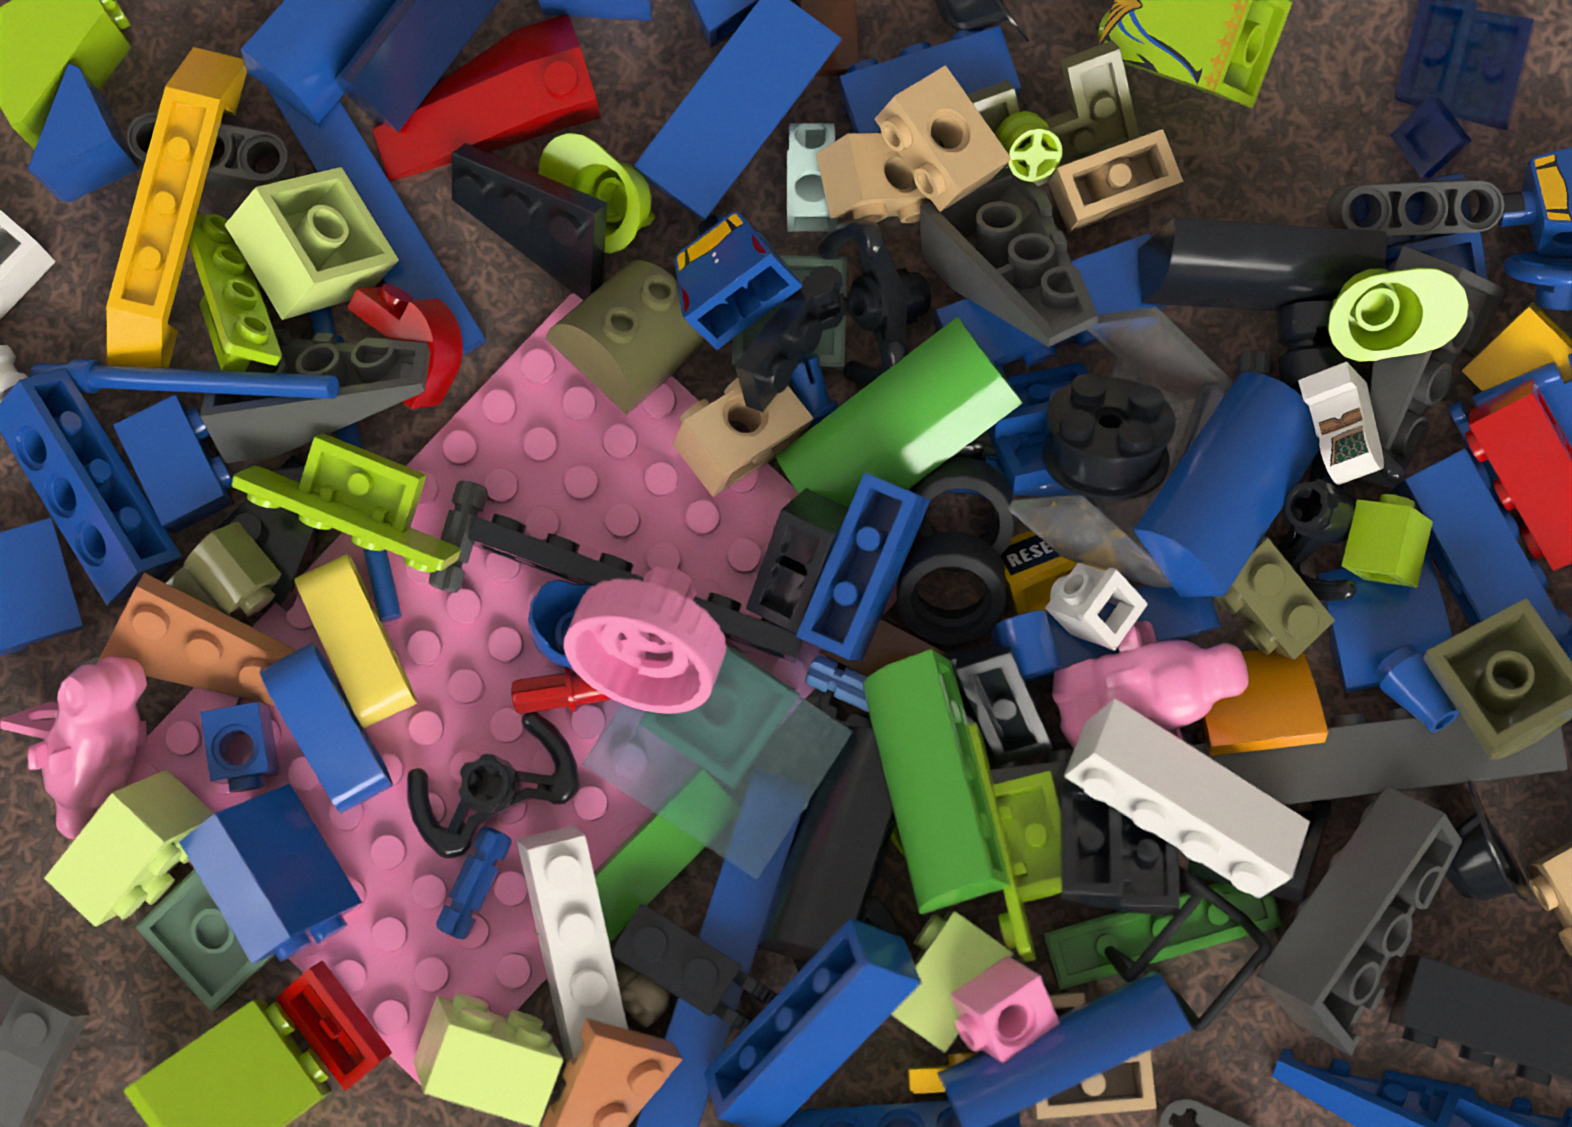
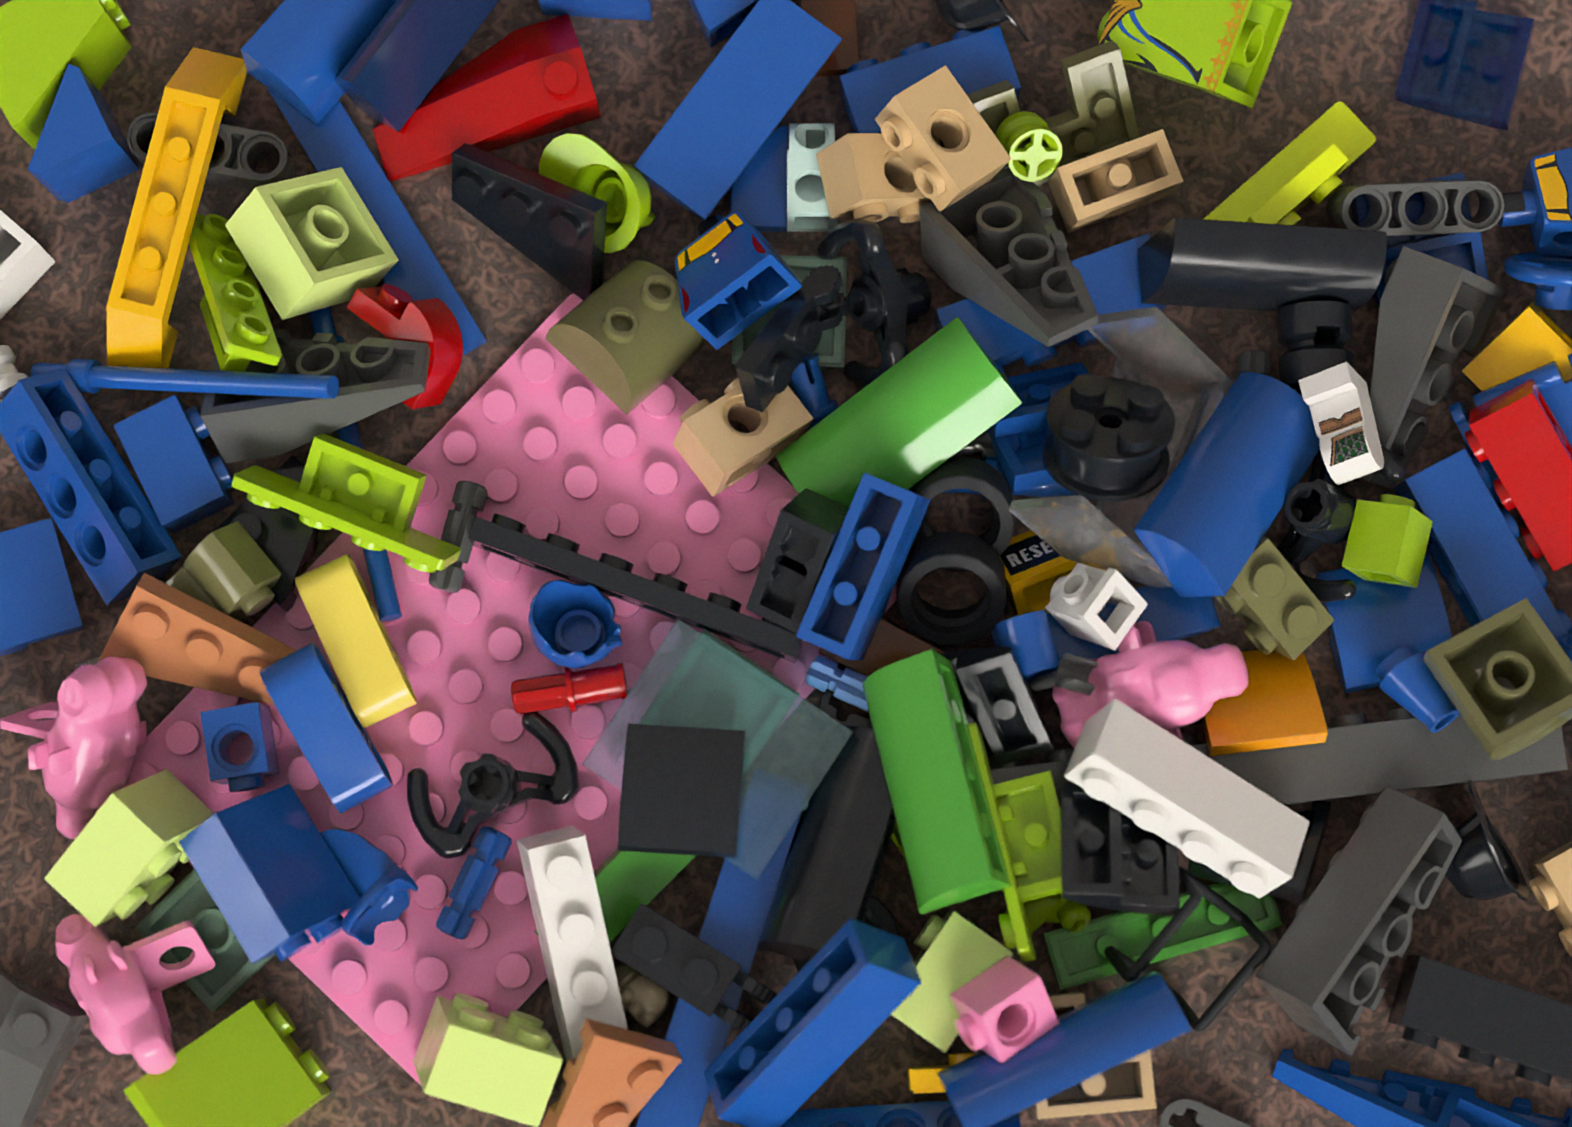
red tile [275,960,393,1091] -> none
bright pink piece [564,566,726,713] -> none
piece [1328,268,1469,362] -> none
clear blue plate [1390,97,1472,178] -> none
none -> bright pink piece [55,914,216,1074]
none -> blue piece [320,829,418,946]
none -> black slope [618,724,746,858]
none -> blue tile [731,126,789,232]
none -> lime arm [1023,893,1091,935]
none -> dark grey hand [1030,653,1098,695]
none -> neon yellow bracket [1204,101,1376,226]

